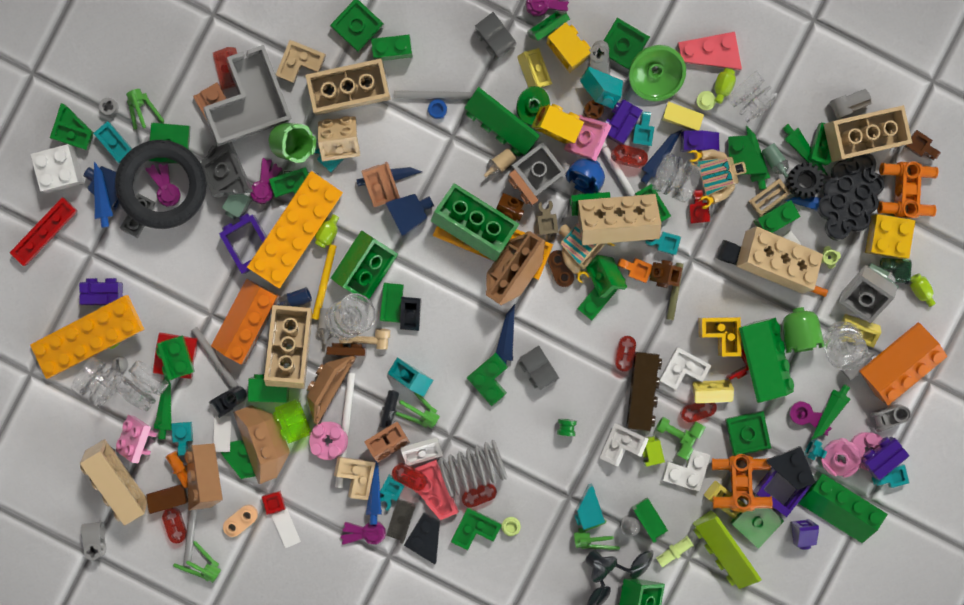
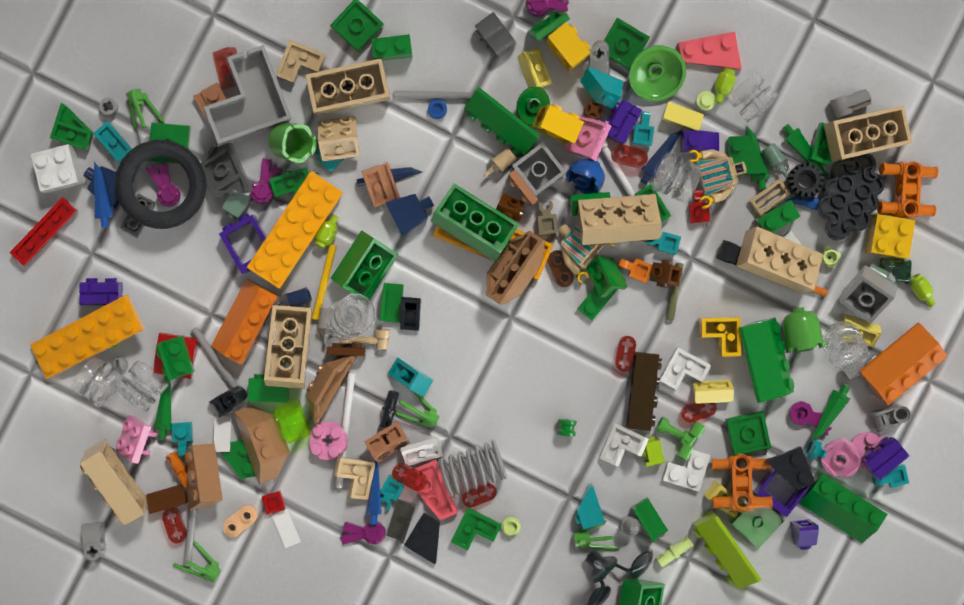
green plate [467,352,508,406] -> none
dark blue bar [496,304,515,364] -> none
dark grey brick [519,345,559,390] -> none
red bracket [726,348,749,380] -> none
reddish brown plate [904,130,941,161] -> none

